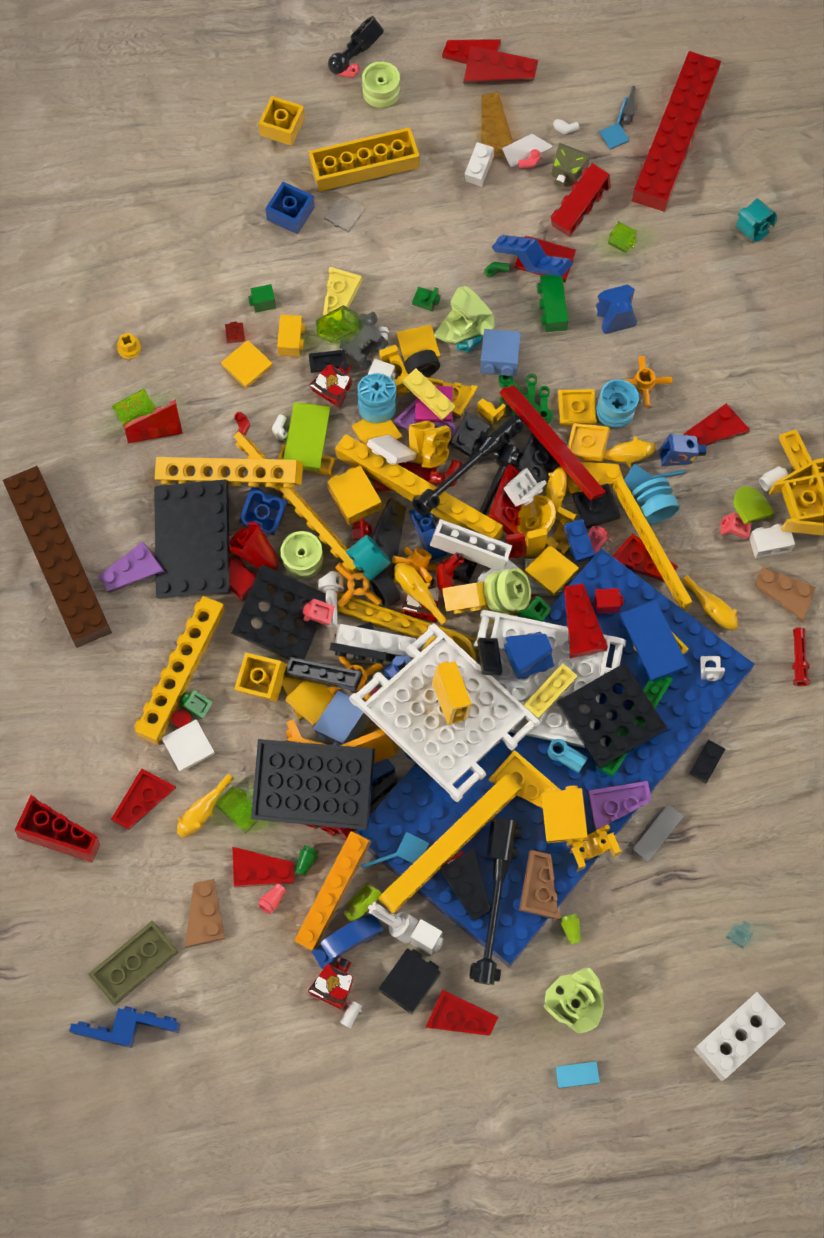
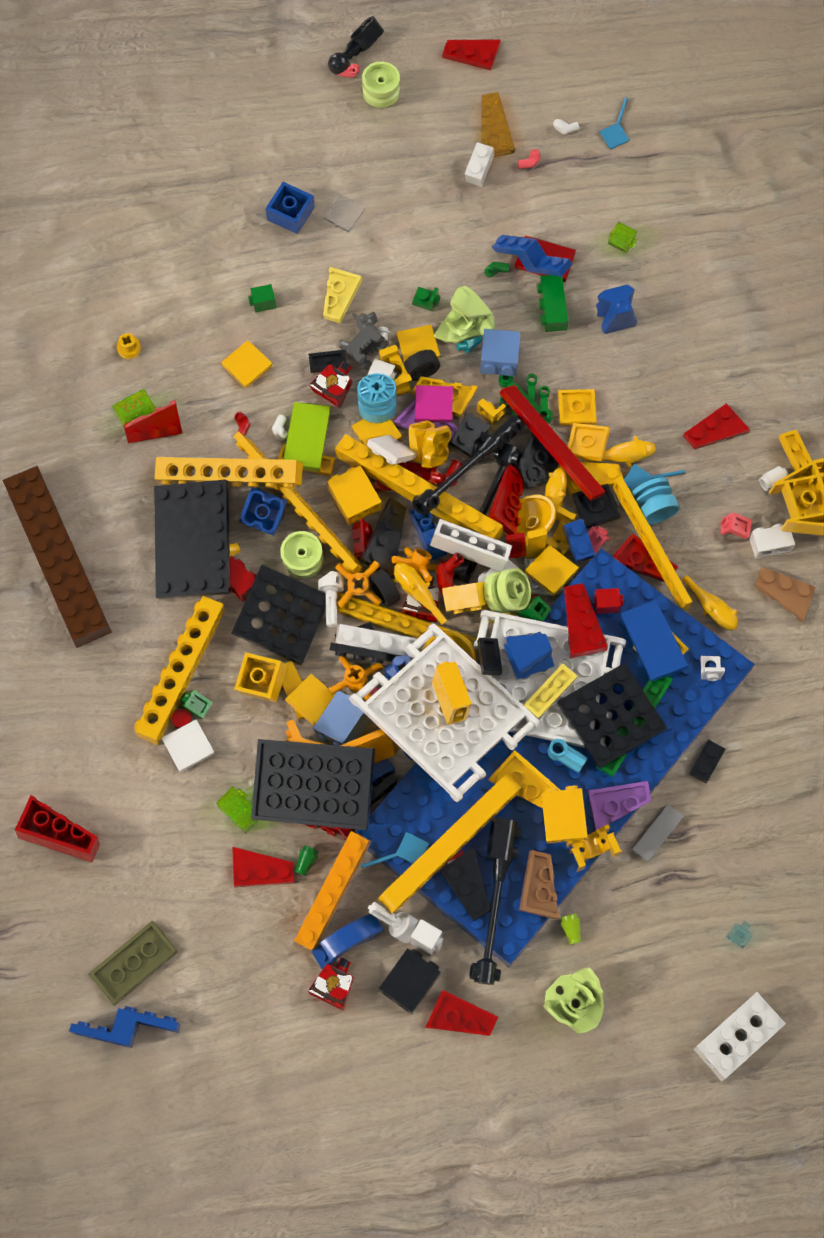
medium lavender wing [98,542,165,592] -> none
red wing [111,768,176,830] -> none
yellow piece [177,774,234,838] -> none
medium nougat wing [185,879,225,948] -> none
clear red tile [225,321,245,344] -> none
red cone [229,522,280,571] -> none
yellow brick [258,96,305,146] -> none
coral cone [258,884,286,914] -> none
yellow brick [277,315,306,357] -> none
black tile [284,657,363,692] -> none
coral bracket [303,599,335,626] -> none
yellow brick [308,127,420,192] -> none
clear neon green brick [316,305,359,343] -> none
white pin [340,1000,362,1029] -> none
lime tile [344,882,382,921] -> none
teal brick [346,535,391,581] -> none
light yellow plate [402,368,456,421] -> none
red wedge [463,46,538,84] -> none
white sticker [502,134,554,167] -> none
white bracket [503,468,546,507] -> none
red wedge [551,163,611,237] -> none
olive torso [552,143,590,187] -> none
medium azure tile [555,1061,600,1089] -> none
medium azure wheel [596,379,639,428] -> none
dark grey piece [621,86,635,125] -> none
light orange bar [622,356,672,408] -> none
red brick [632,51,721,212] -> none
blue torso [659,434,706,466] -> none
lime tile [733,486,775,524] -> none
teal brick [736,198,778,242] -> none
red pin [792,627,810,687] -> none

